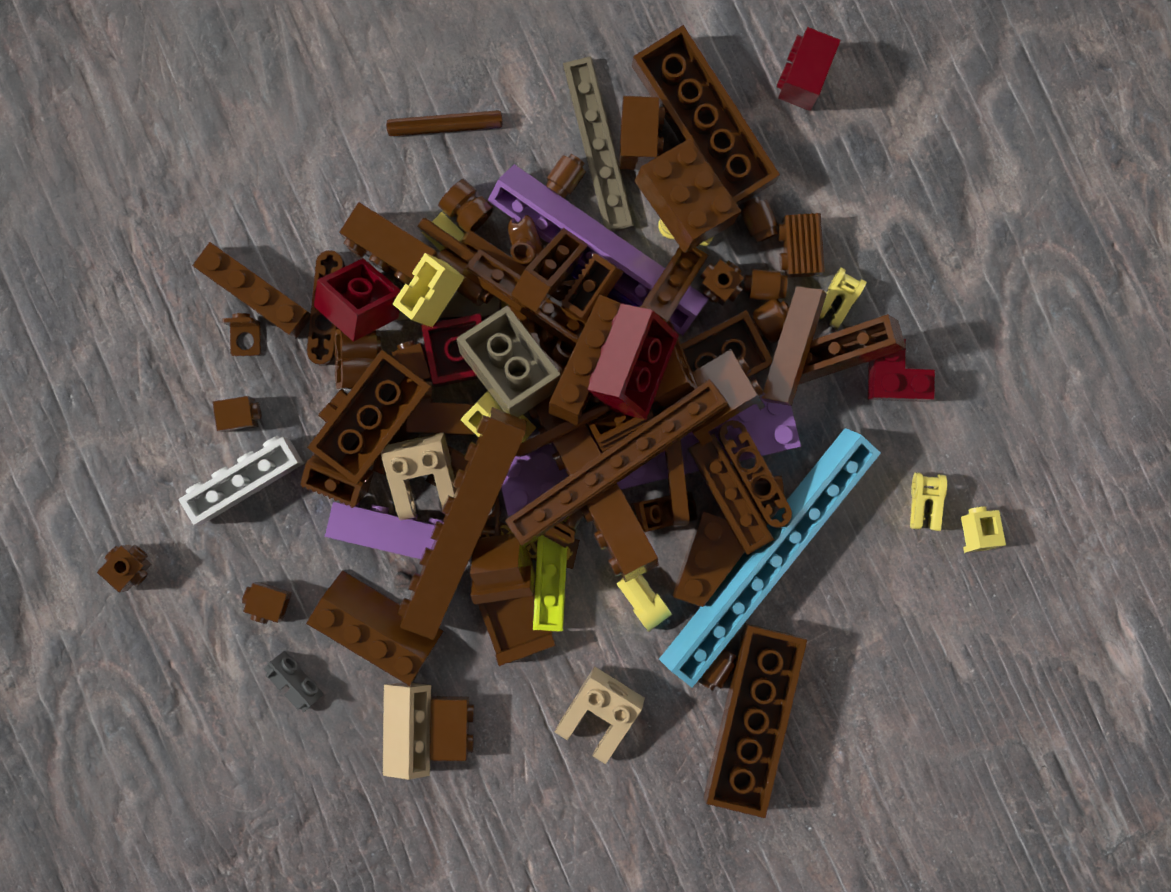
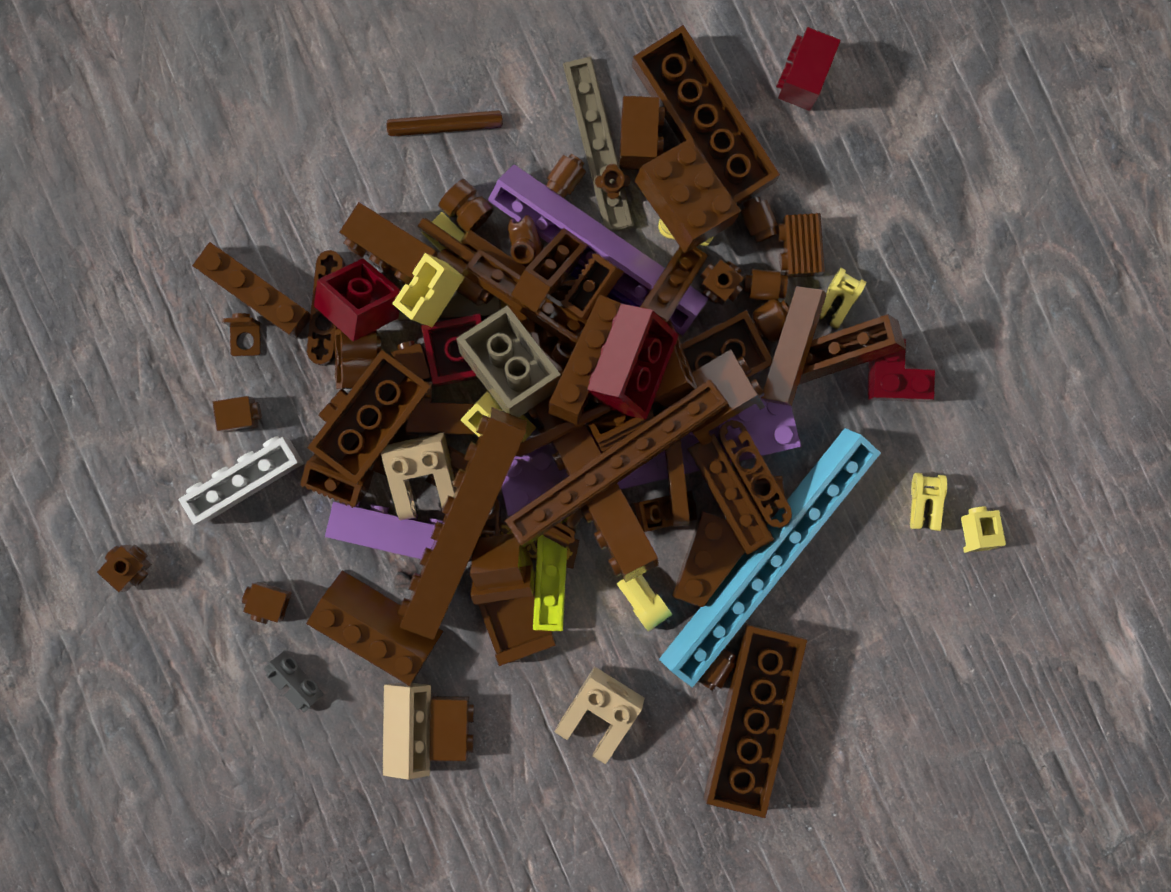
none -> reddish brown plate [595,164,630,199]

